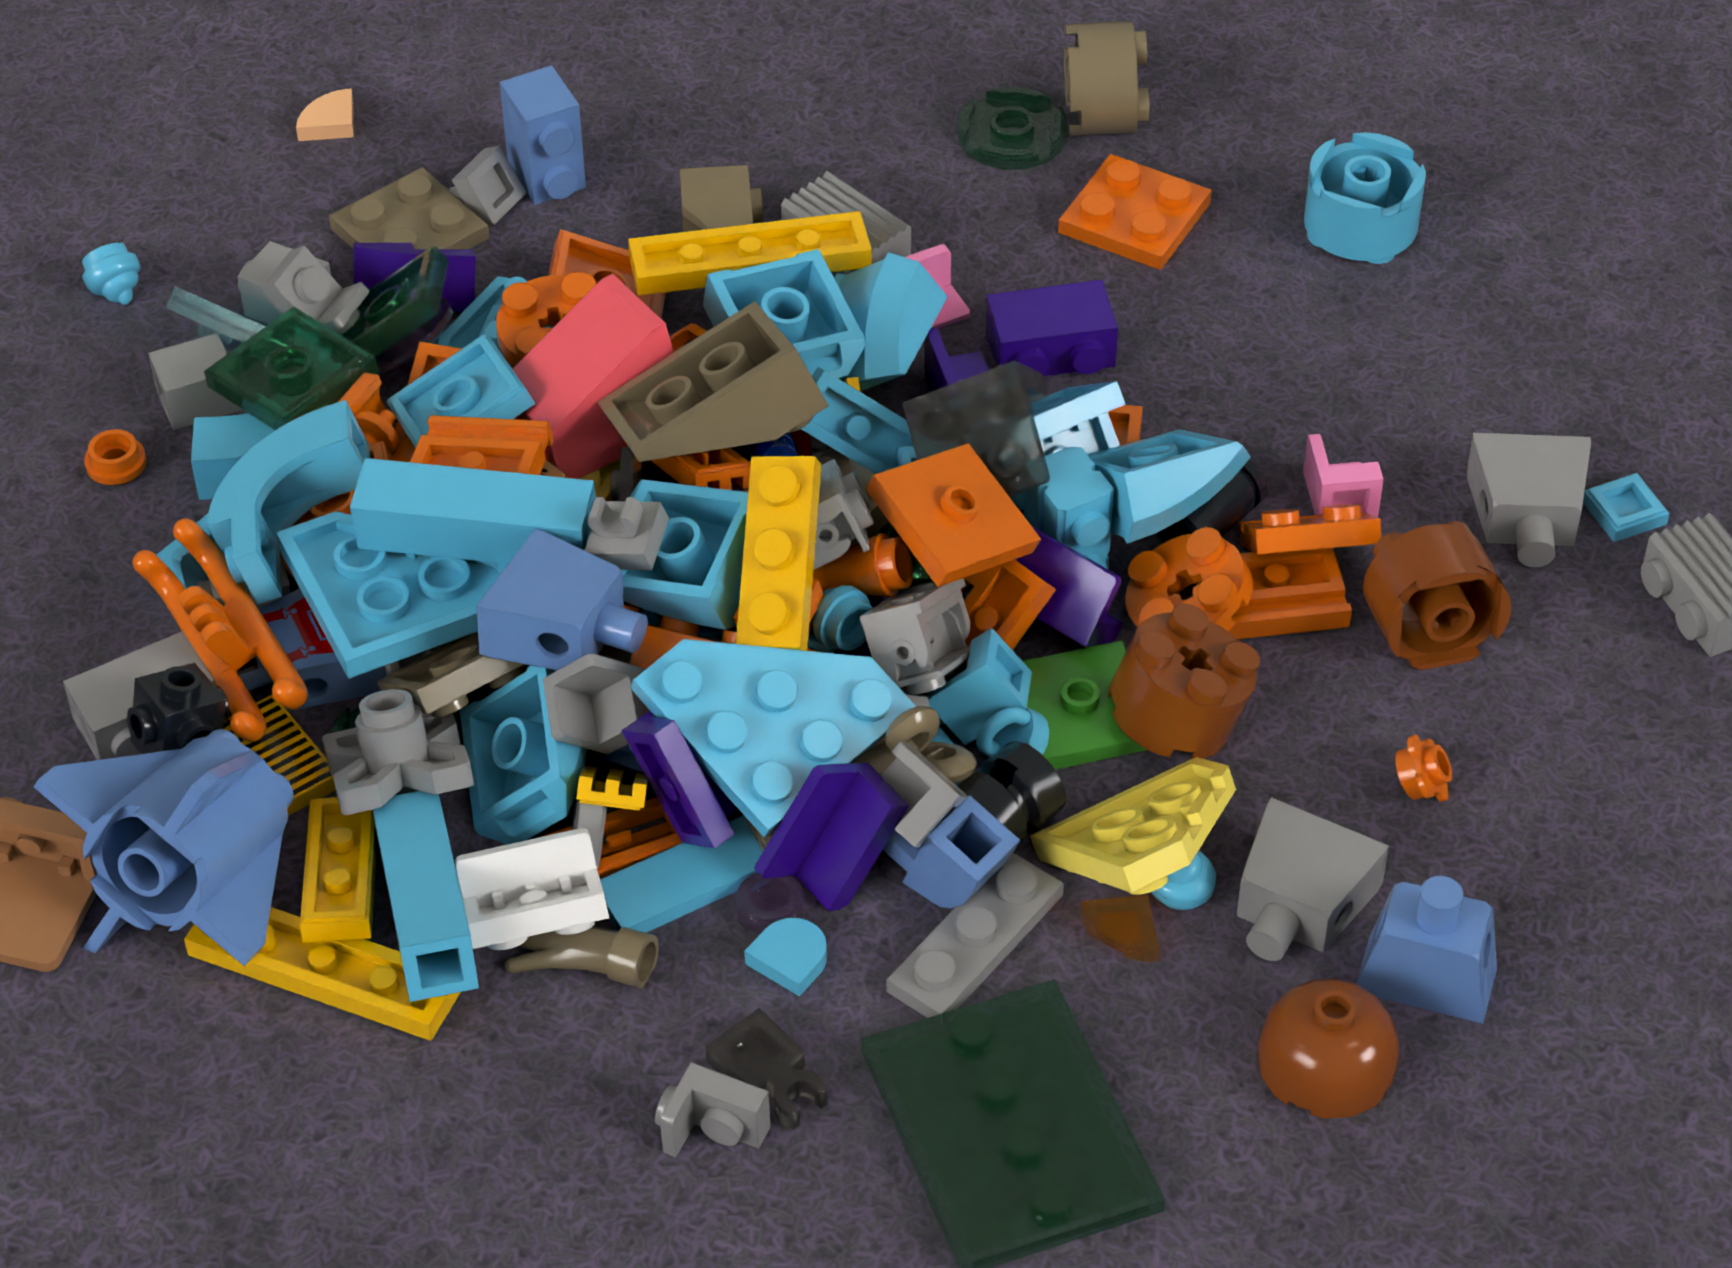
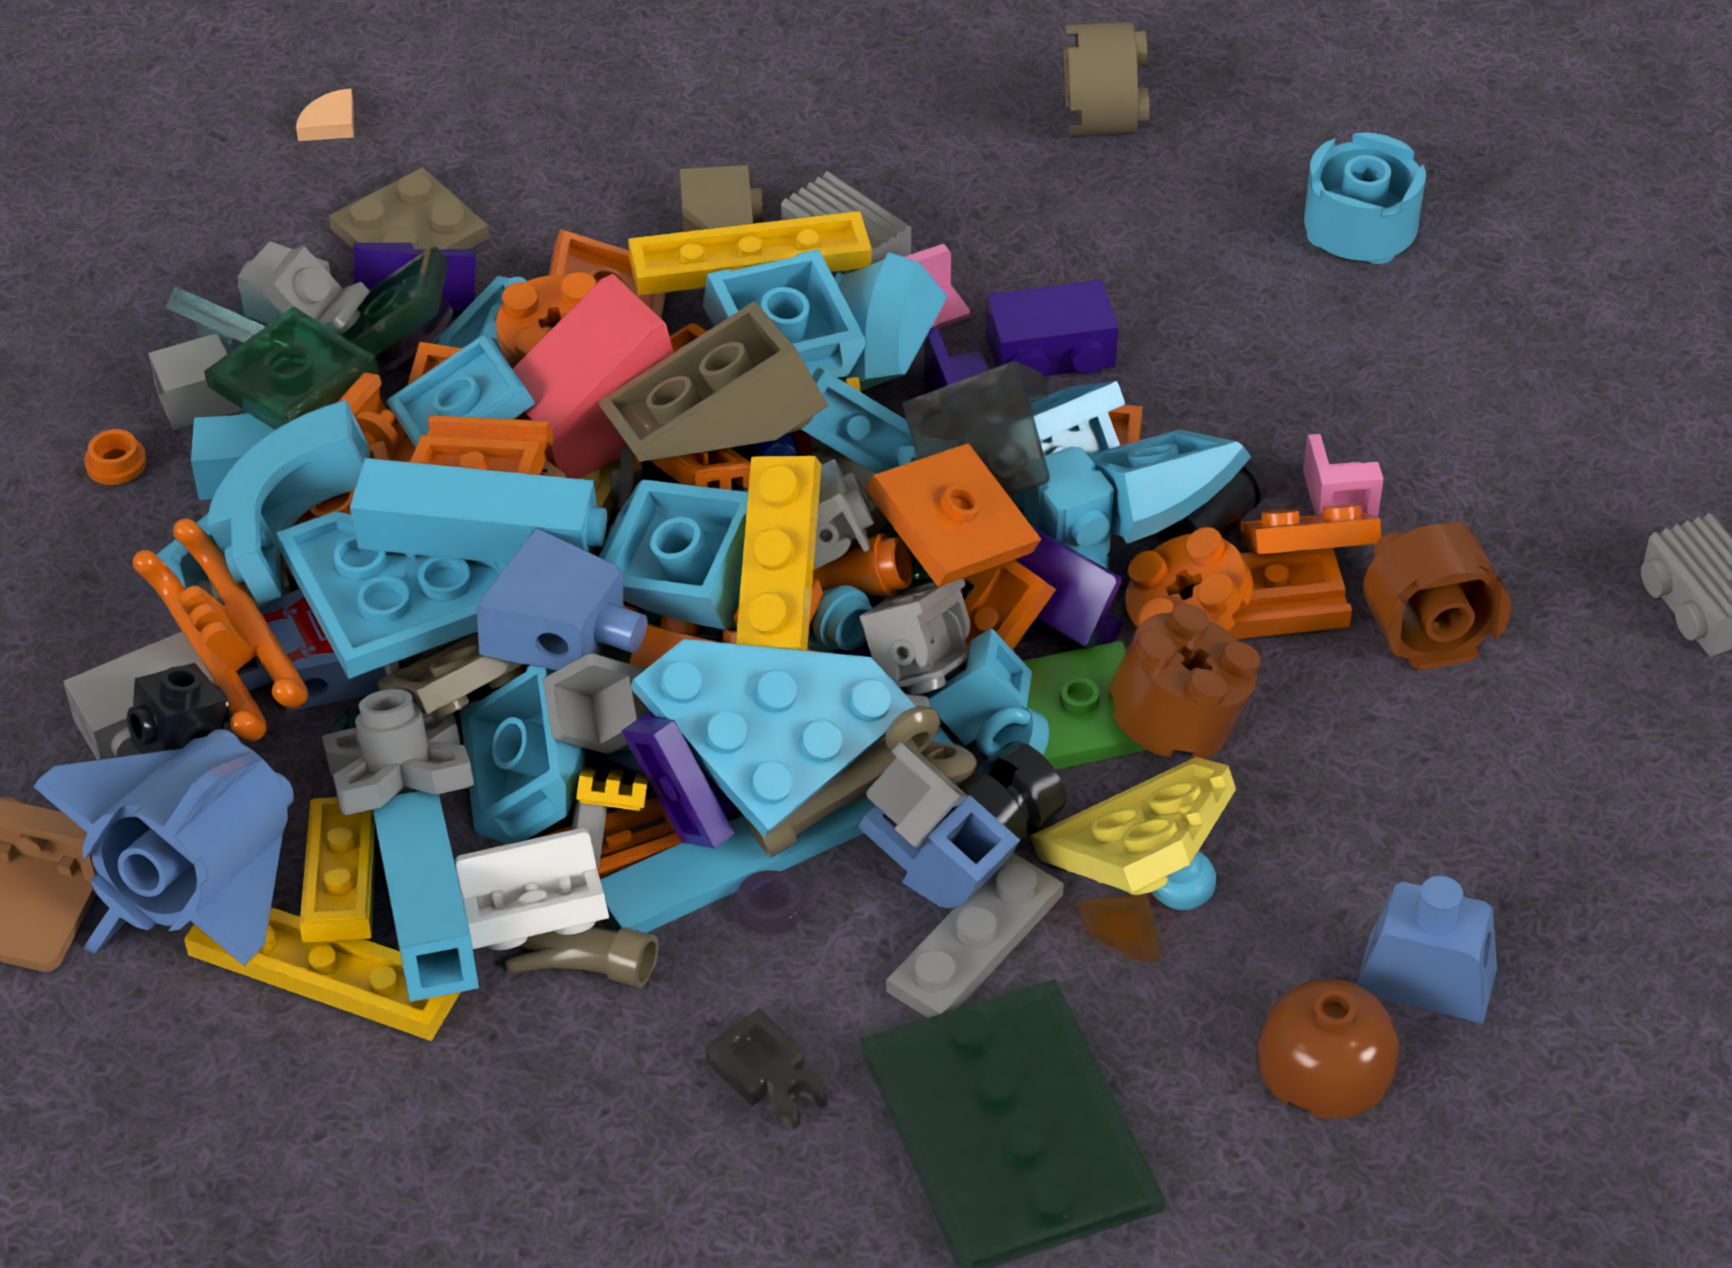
medium azure plate [82,243,141,305] -> none
tile [224,695,336,816] -> none
light grey tile [449,146,527,226] -> none
medium blue brick [499,65,586,205] -> none
light grey tile [585,497,669,570] -> none
light grey bracket [655,1062,771,1157] -> none
medium azure tile [744,918,827,997] -> none
dark purple panel [754,763,909,911] -> none
clear green tile [957,87,1067,170] -> none
orange plate [1058,154,1212,270] -> none
light grey torso [1237,797,1389,961] -> none
orange plate [1395,734,1452,802] -> none
light grey torso [1466,433,1591,567] -> none
medium azure tile [1583,473,1670,542] -> none

